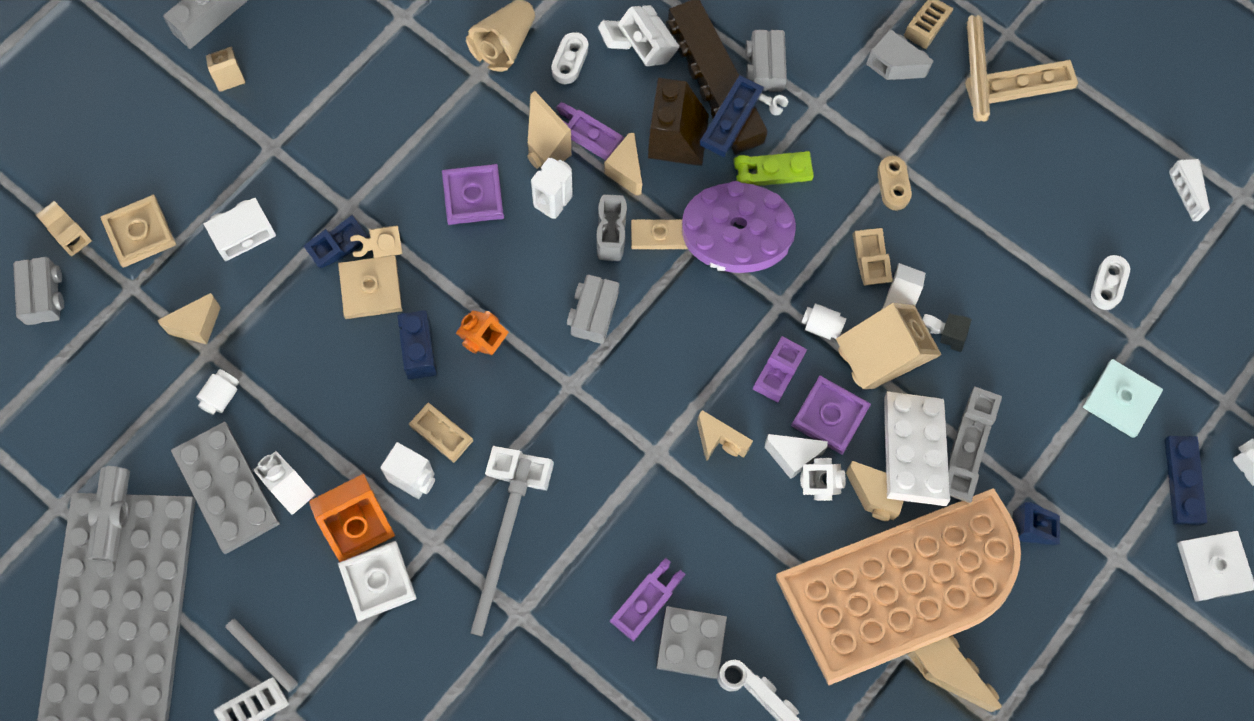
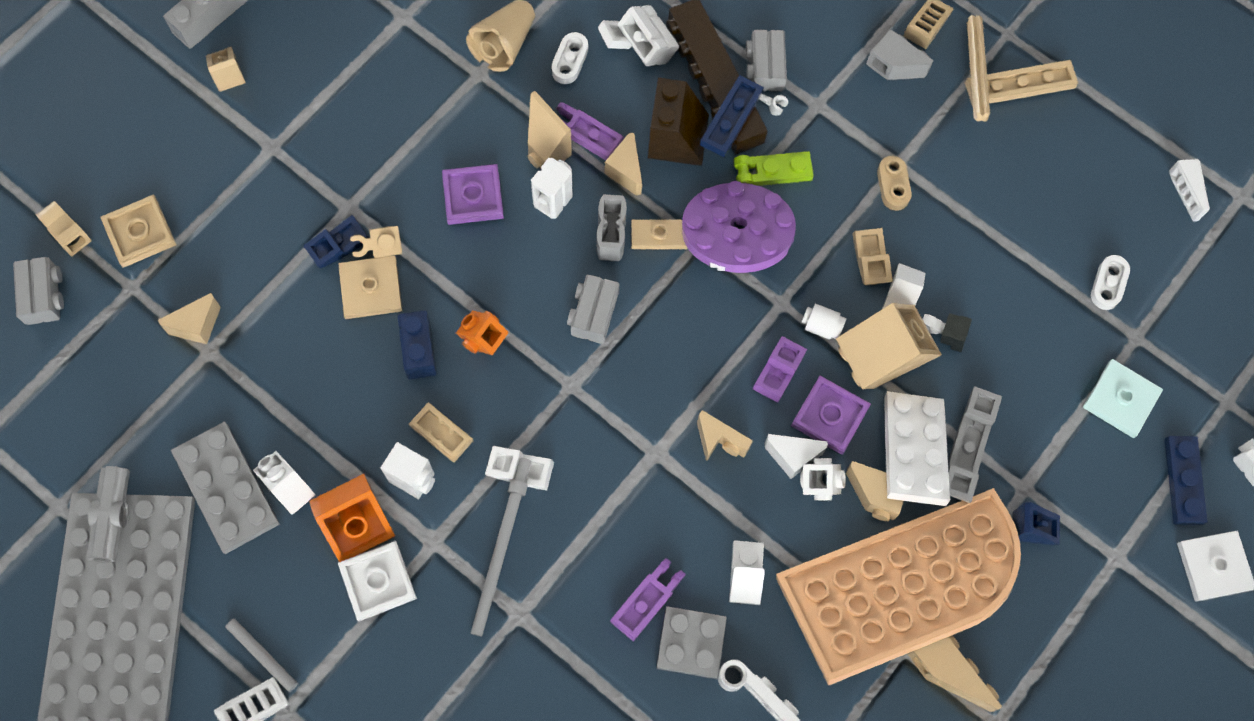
white brick [196,369,239,415] -> none
white brick [203,198,276,262] -> none
none -> white slope [729,540,765,605]

